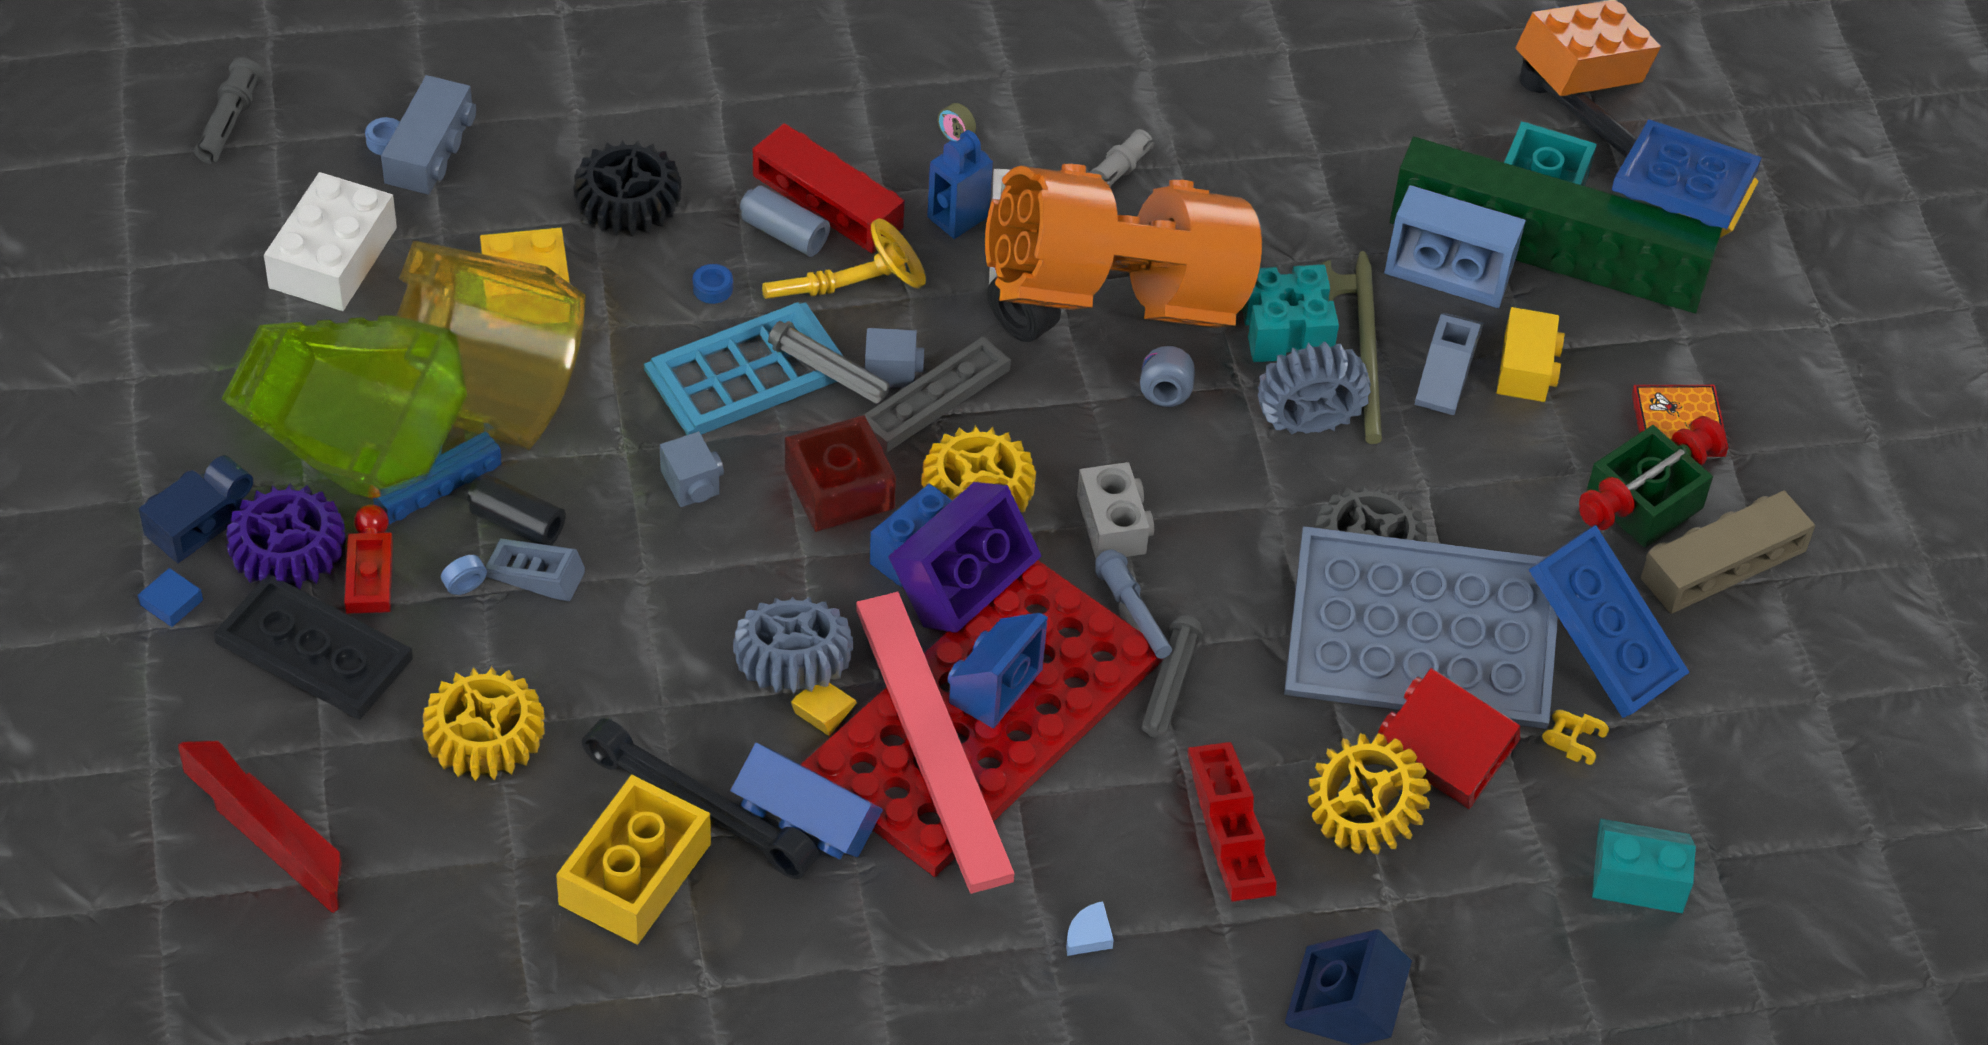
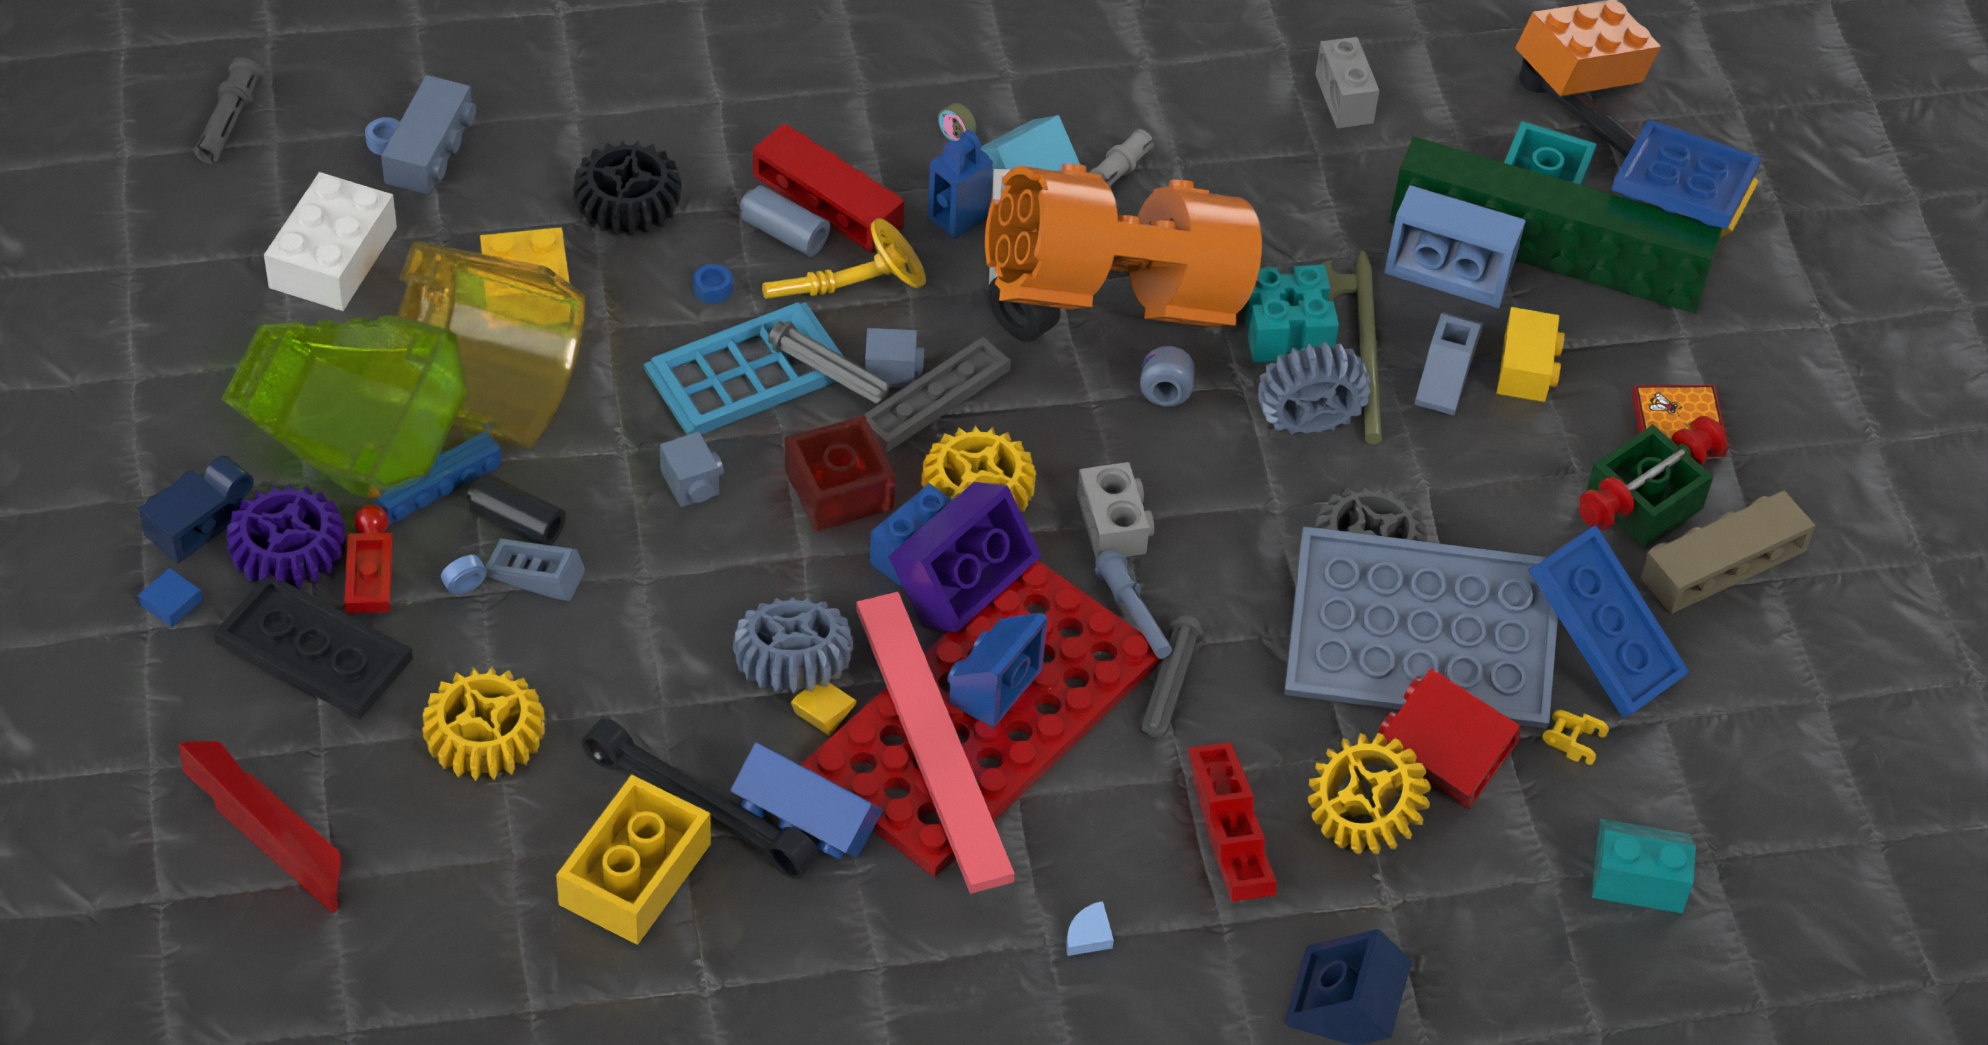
none -> medium azure slope [981,115,1080,179]
none -> light grey brick [1315,37,1380,128]

